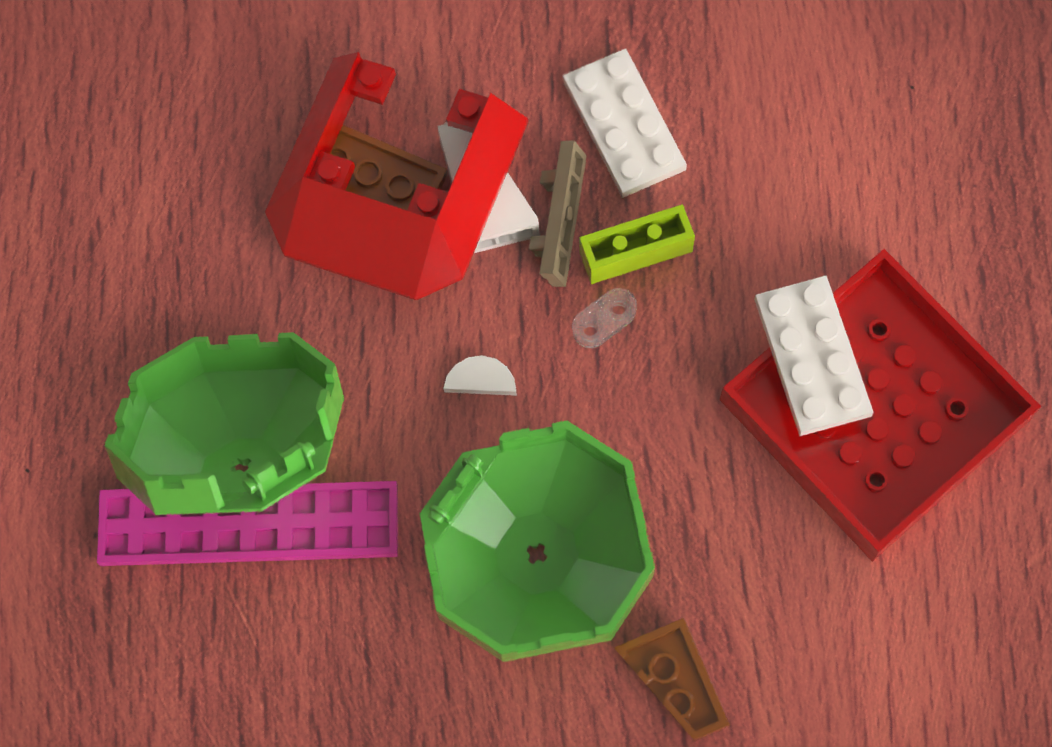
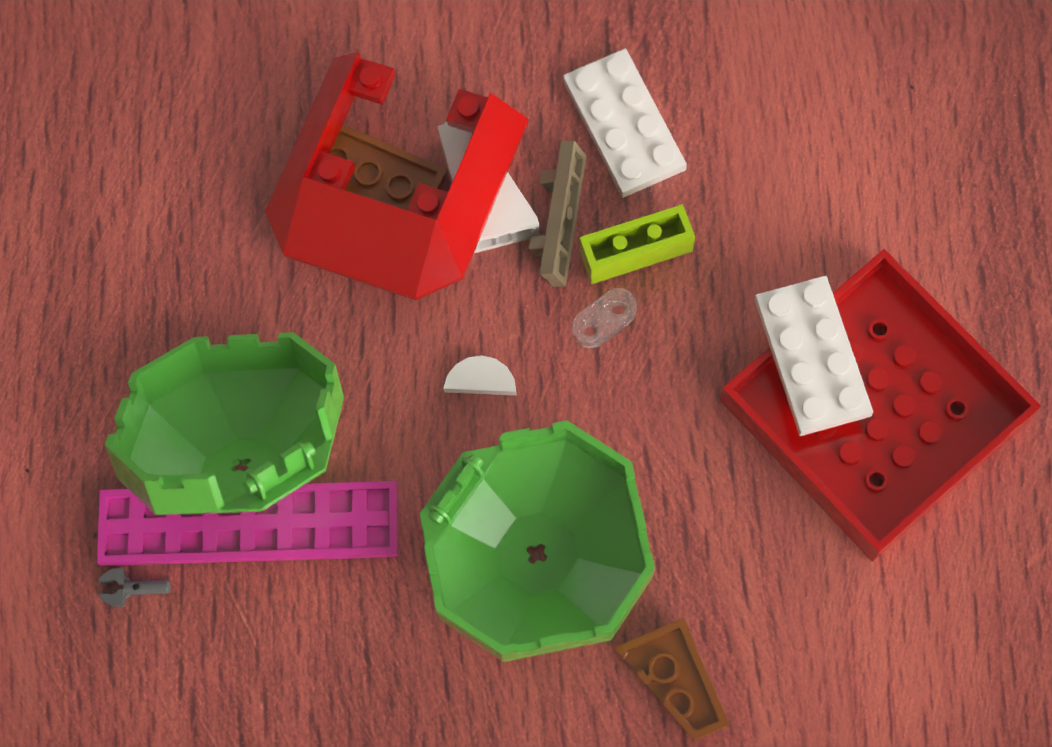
none -> dark grey bar [98,568,171,608]

